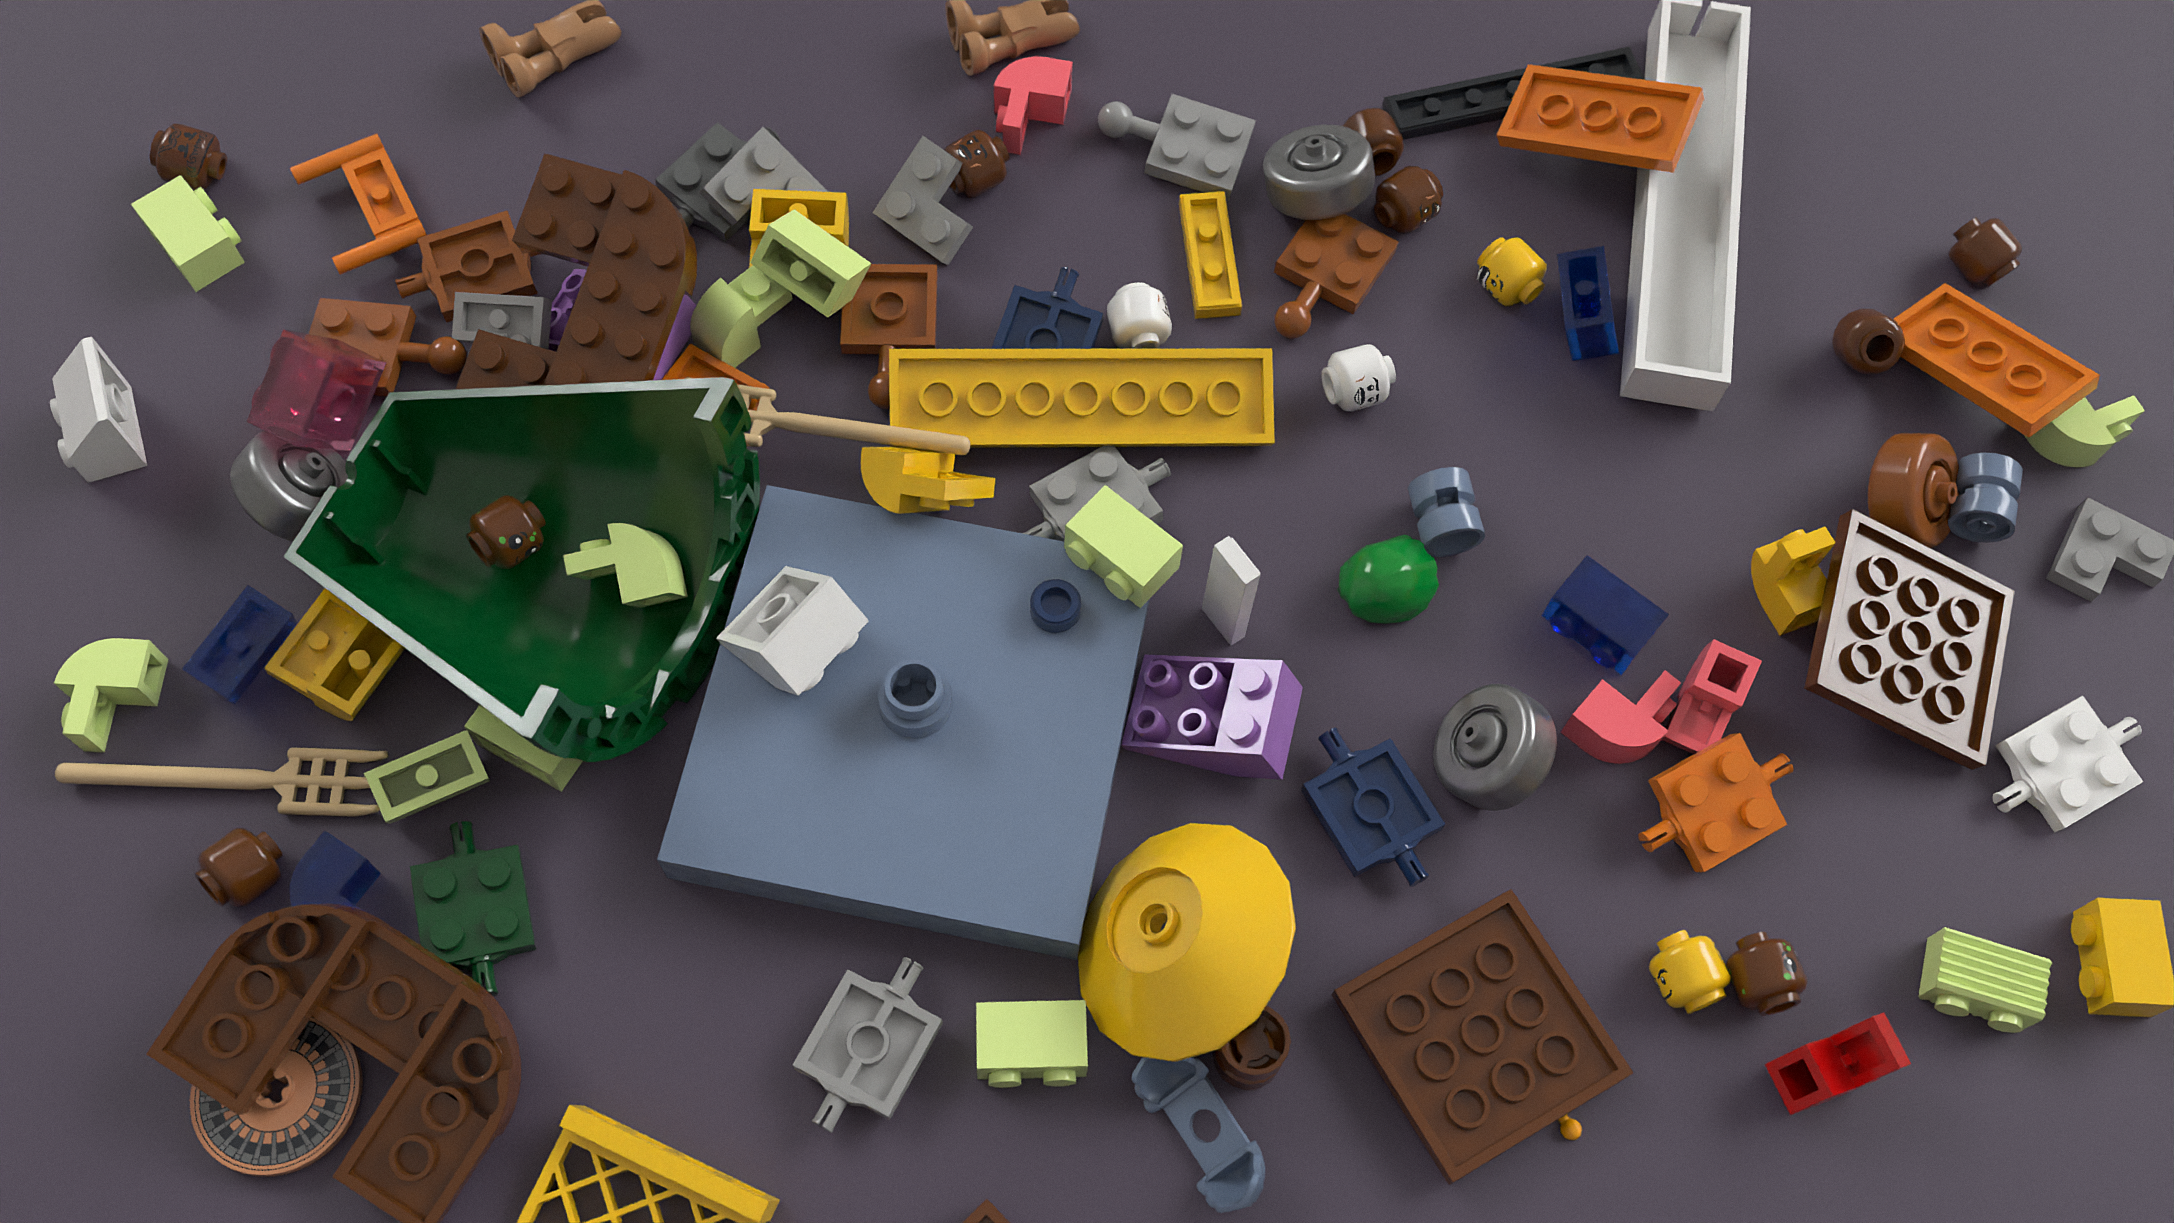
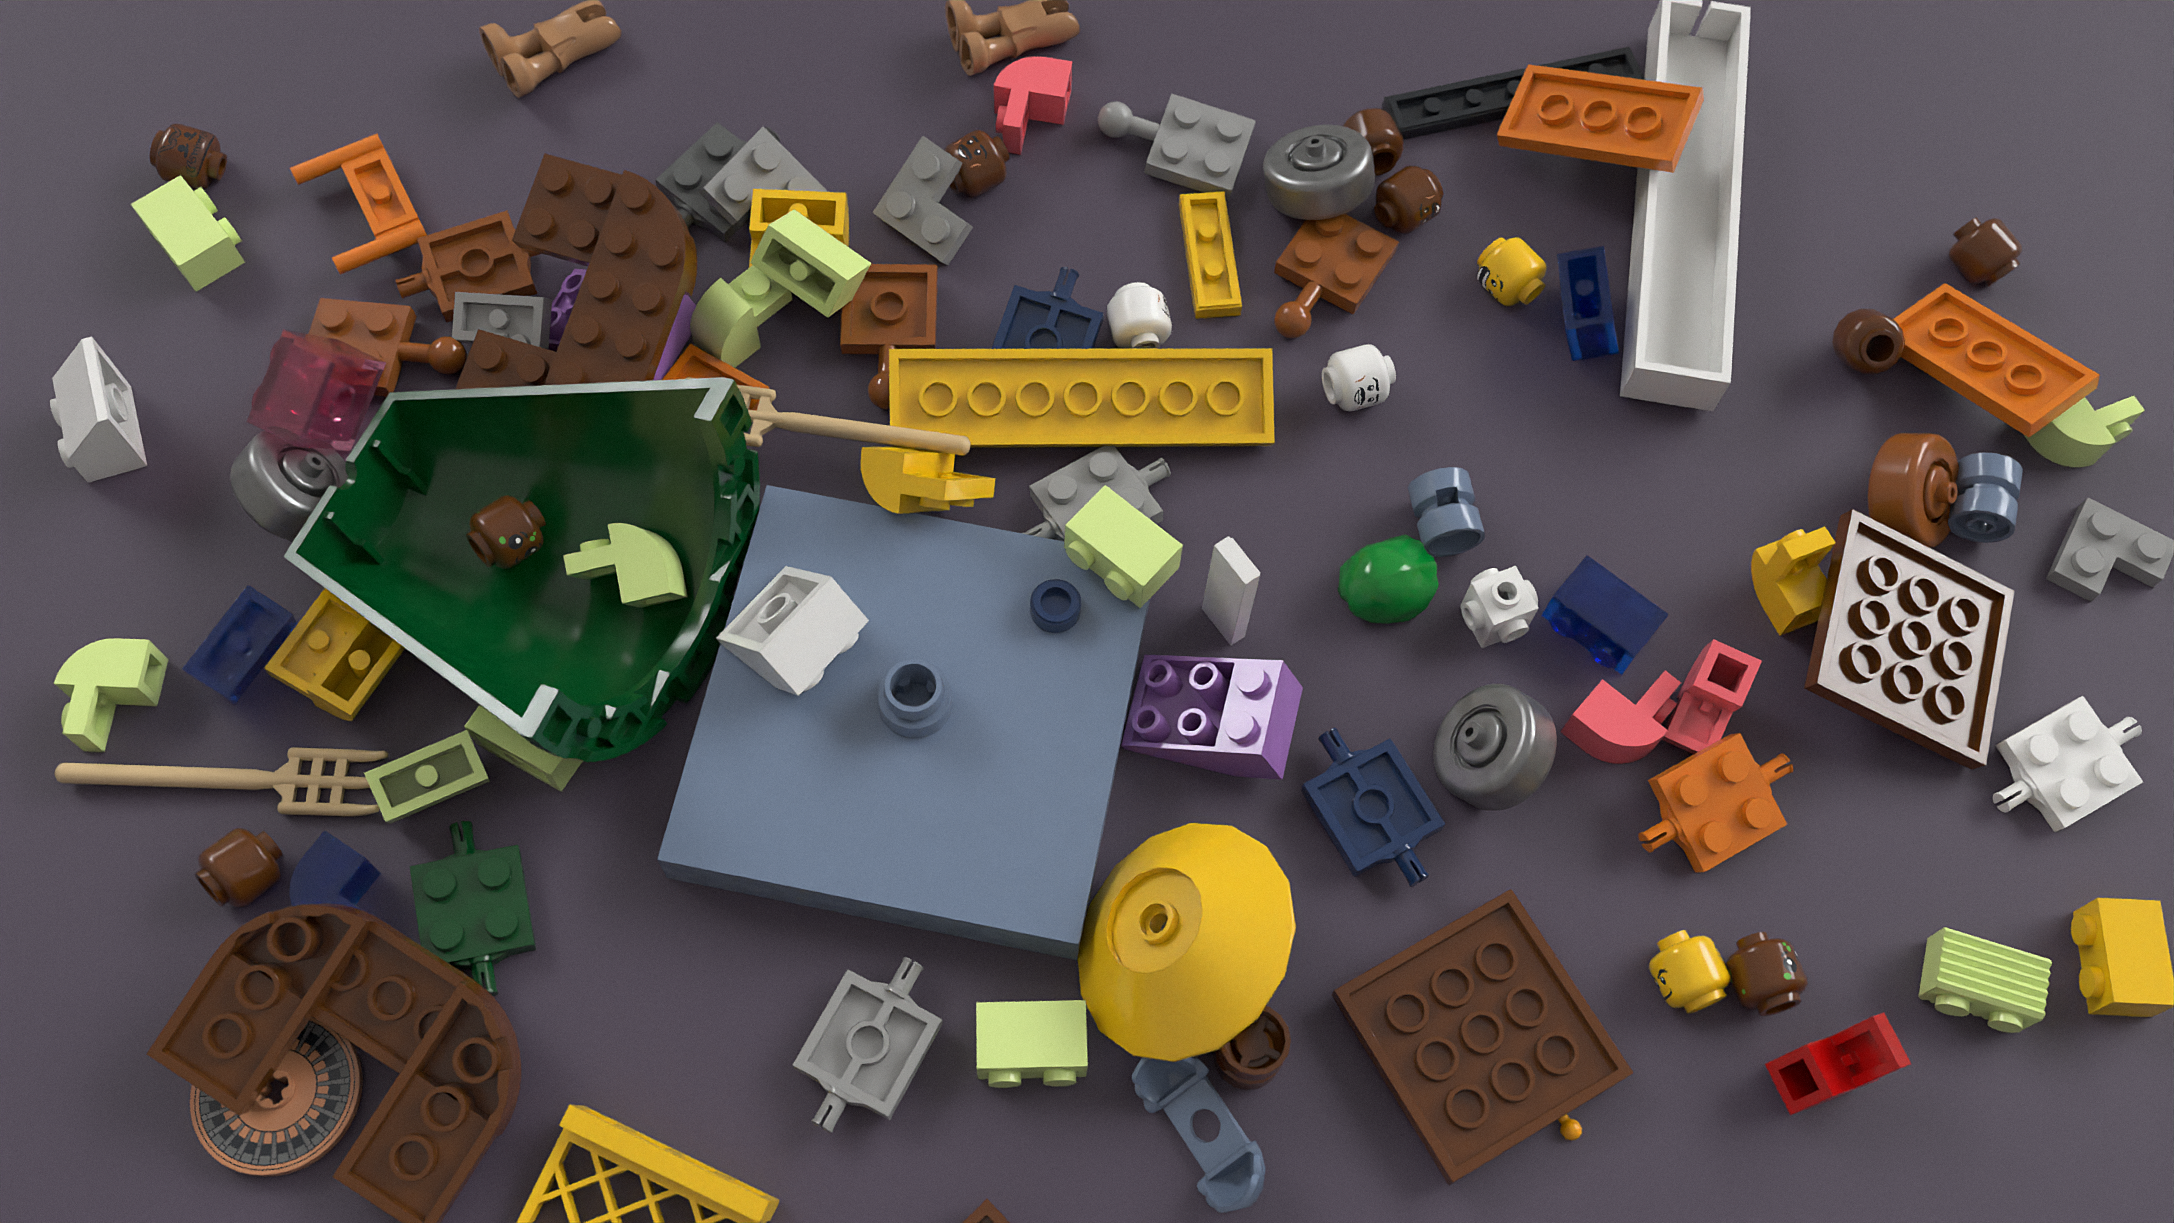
none -> white brick [1460,566,1539,648]

